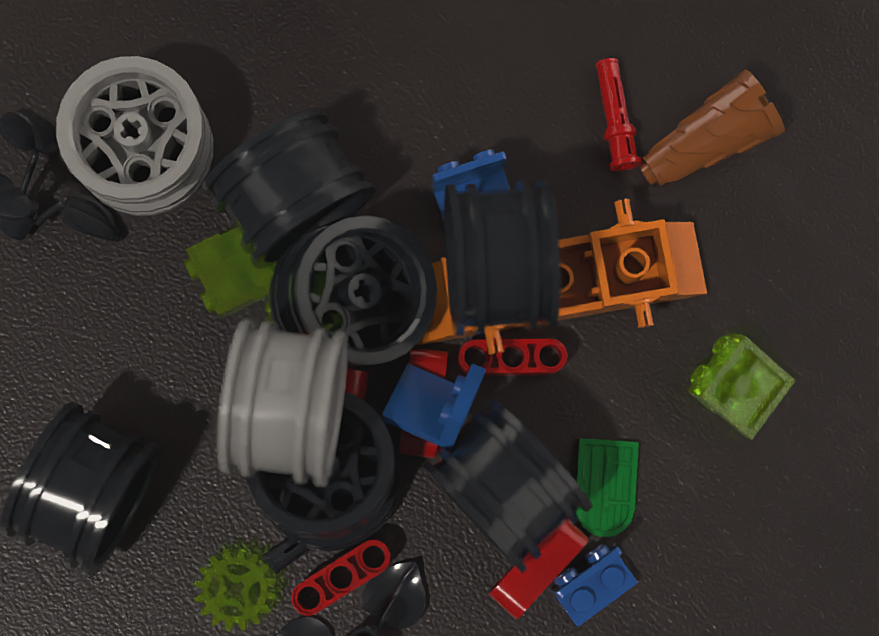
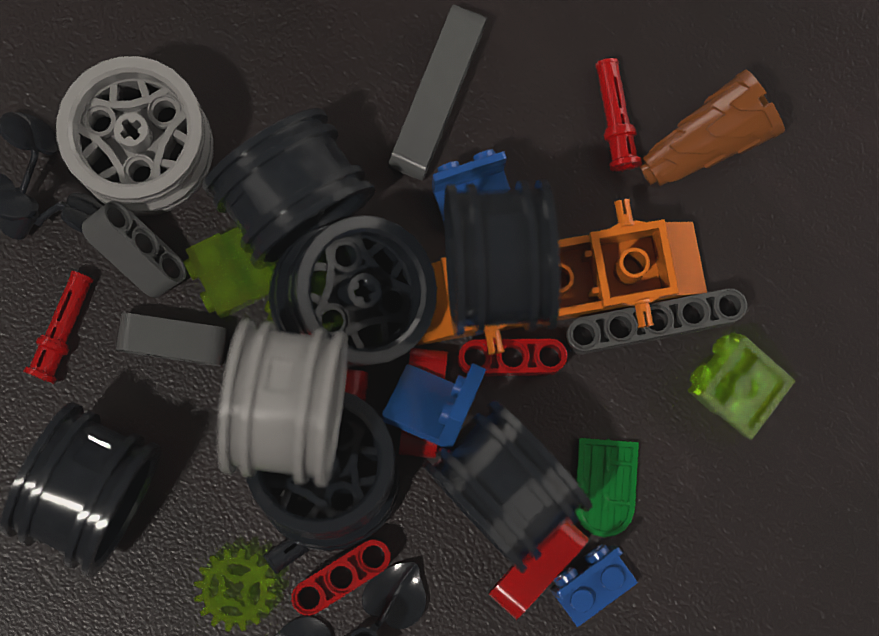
none -> red pin [23,271,94,384]
none -> dark grey beam [82,201,187,298]
none -> dark grey beam [115,313,228,366]
none -> dark grey beam [388,4,487,181]
none -> dark grey beam [564,289,747,354]

